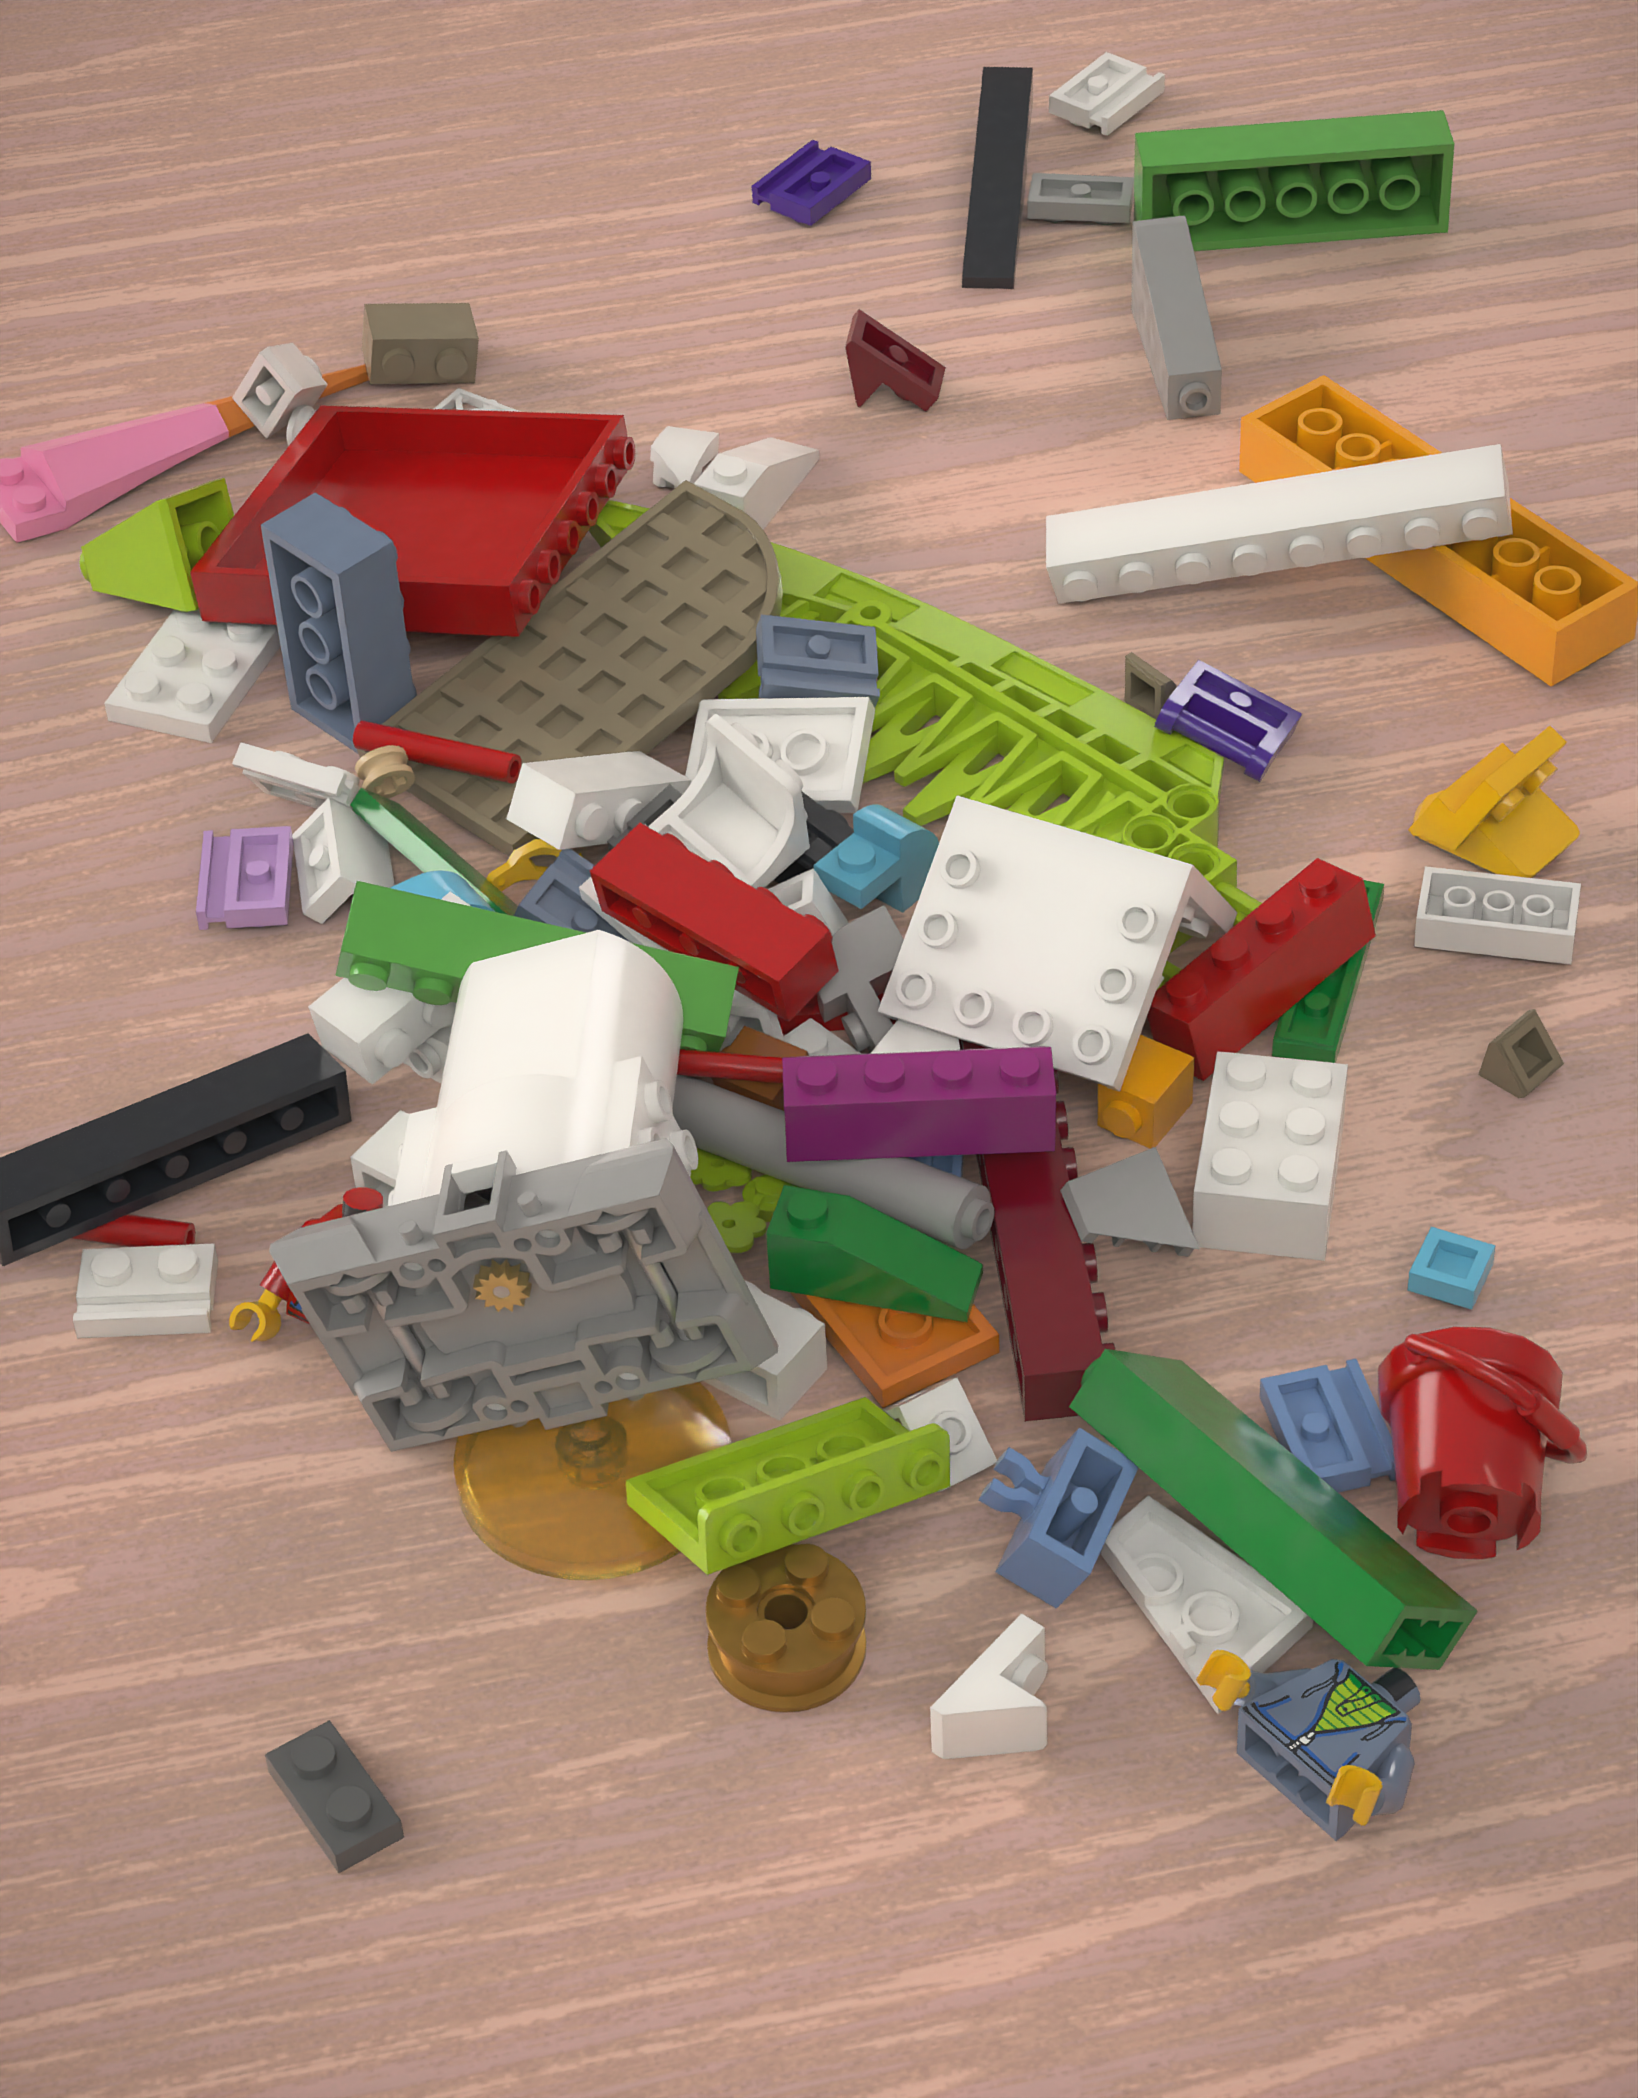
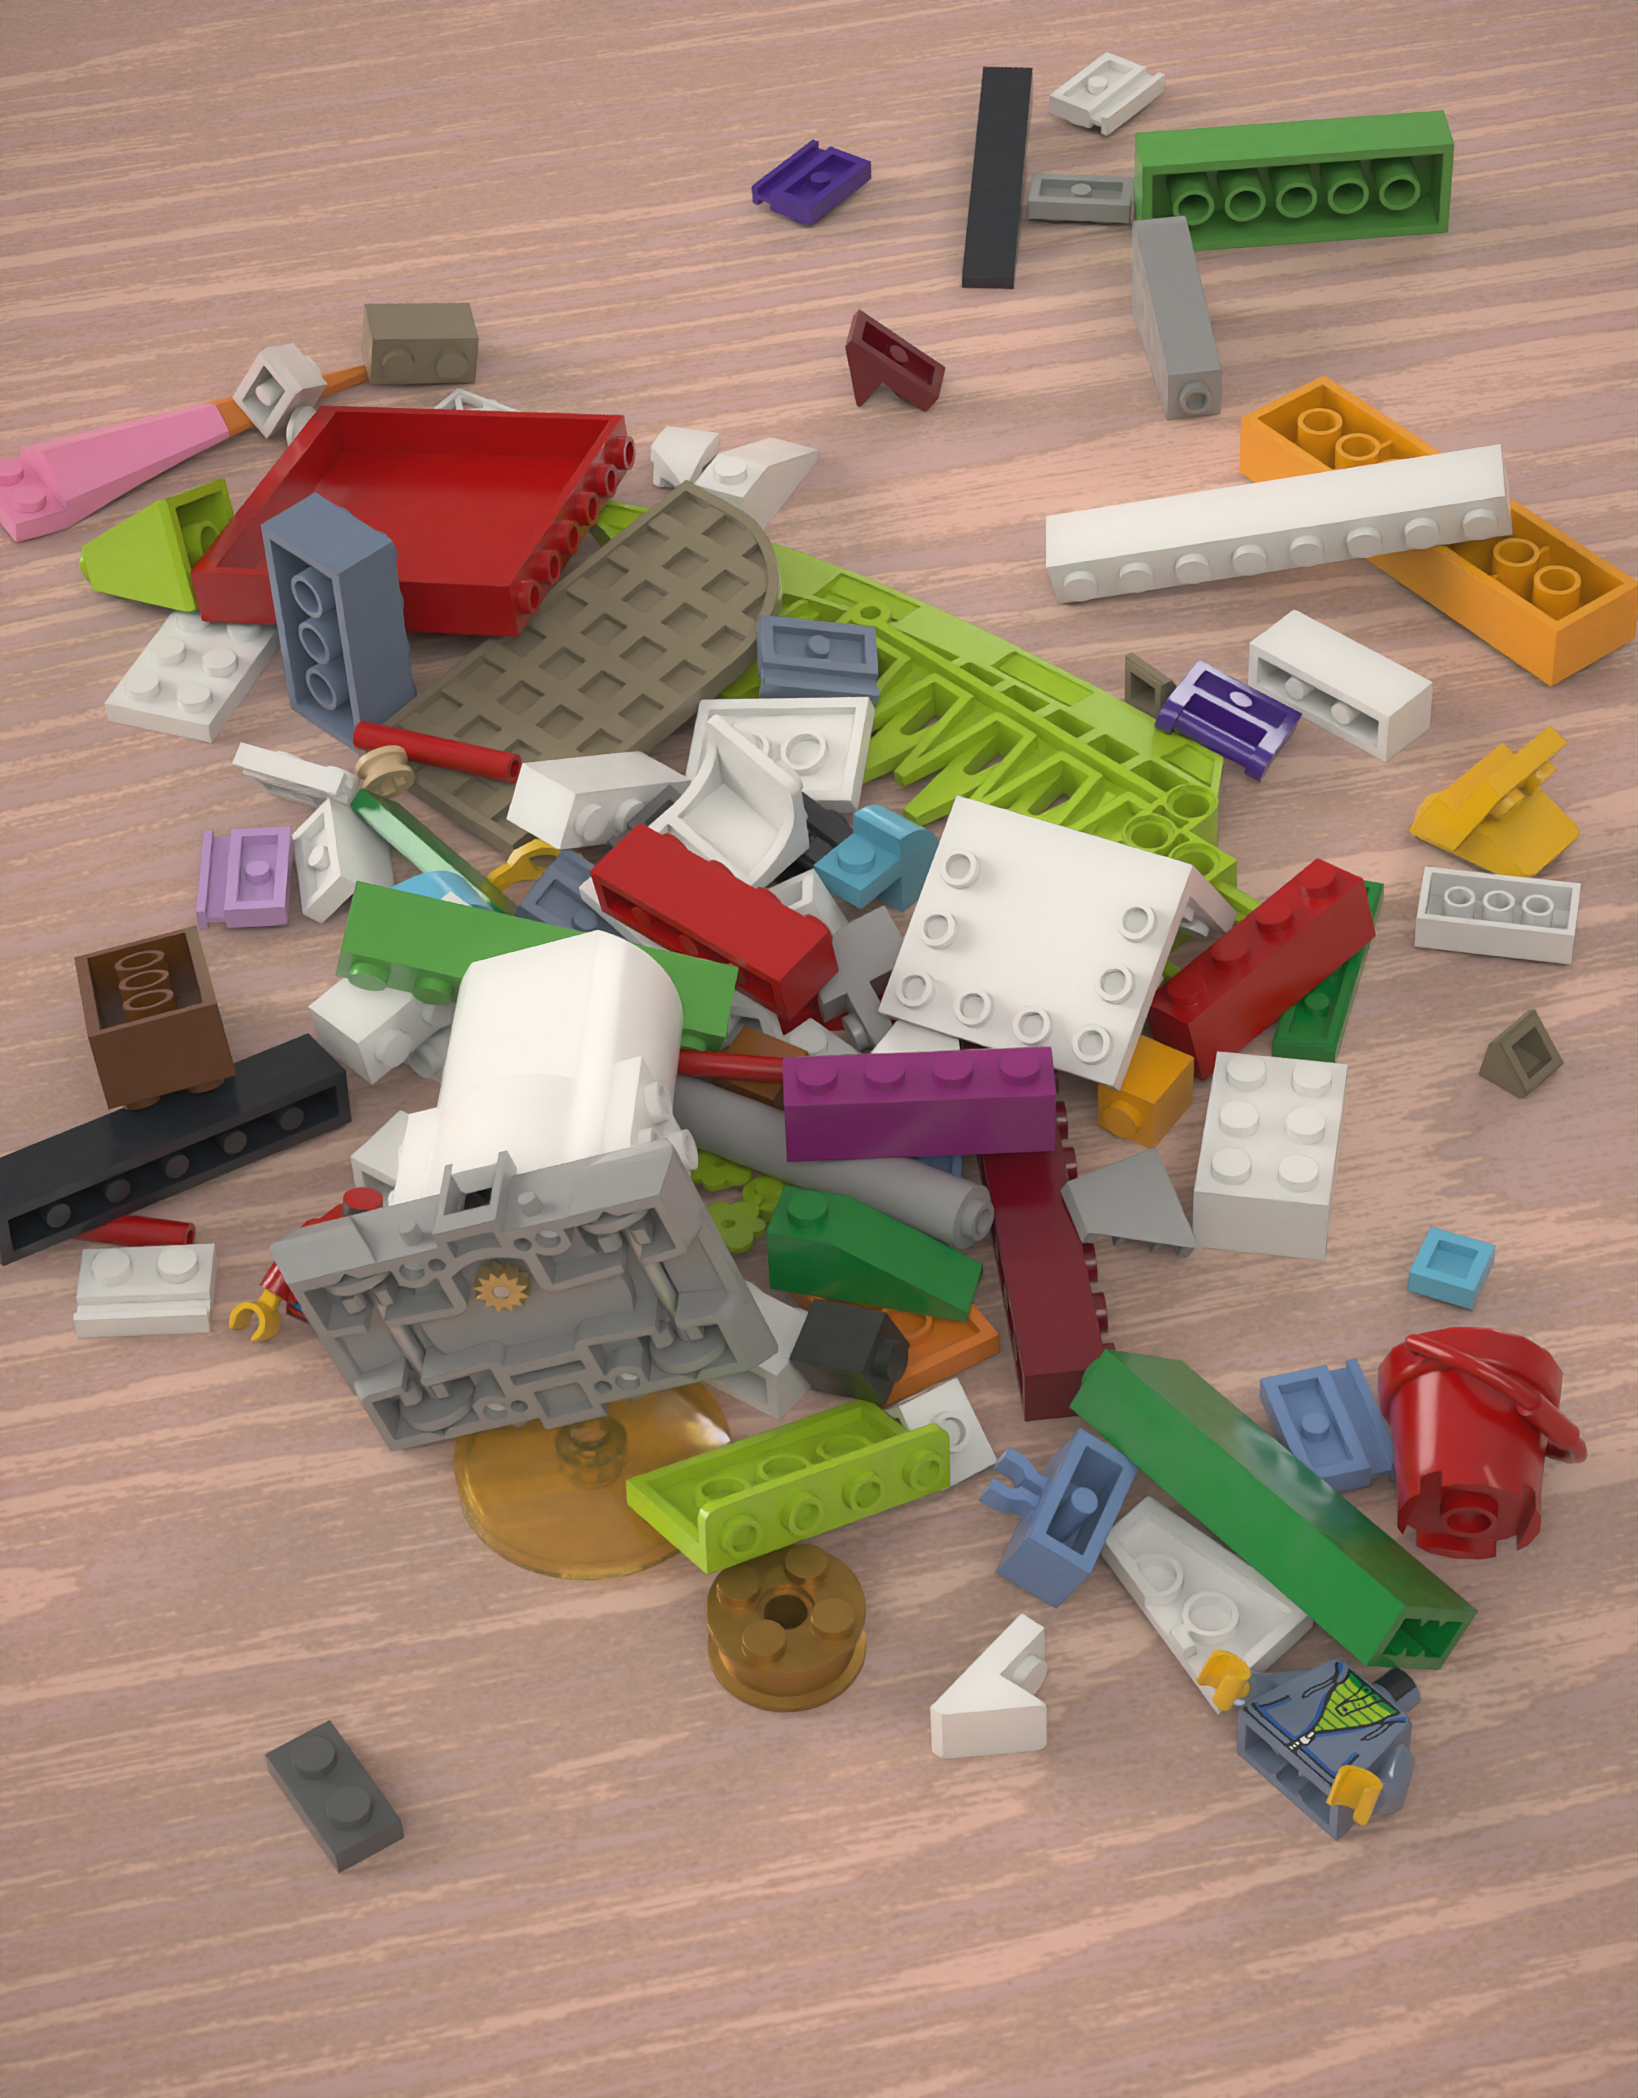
none -> reddish brown brick [74,925,237,1110]
none -> pearl dark grey brick [789,1298,911,1405]
none -> white brick [1248,609,1433,762]

